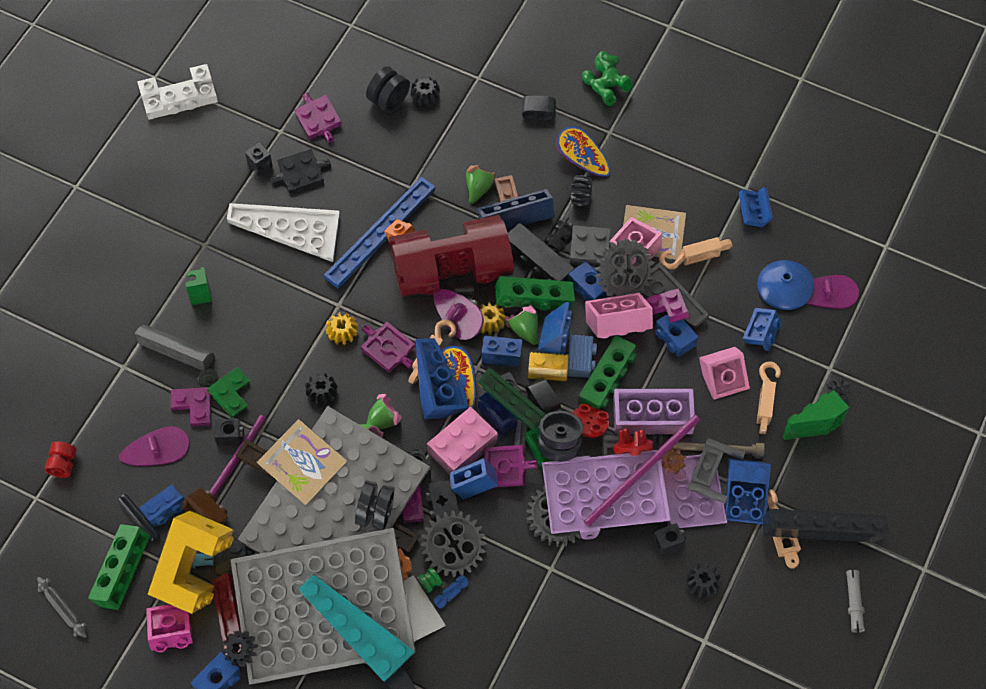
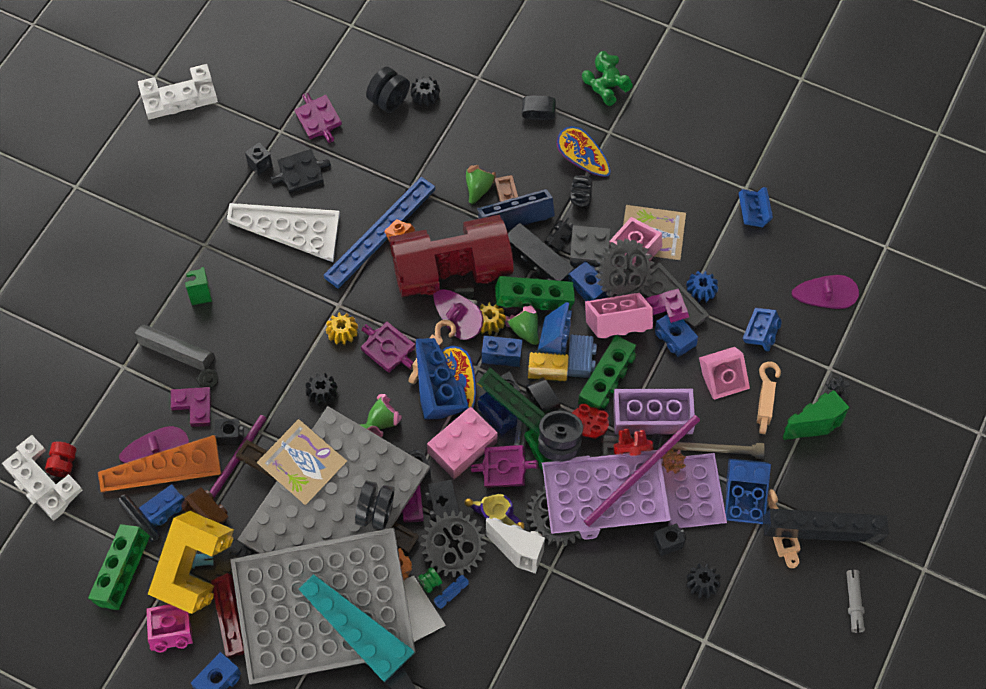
dark grey wheel [37,577,87,638] -> none
green plate [207,367,250,419] -> none
black gear [222,630,259,667] -> none
blue brick [449,459,498,500] -> none
light nougat piece [659,237,733,270] -> none
dark grey plate [687,438,745,504] -> none
blue dish [757,260,814,310] -> none
none -> white bracket [2,435,83,521]
none -> orange wing [98,435,221,492]
none -> light yellow piece [465,494,525,529]
none -> white slope [486,518,545,574]
none -> blue gear [686,271,718,303]

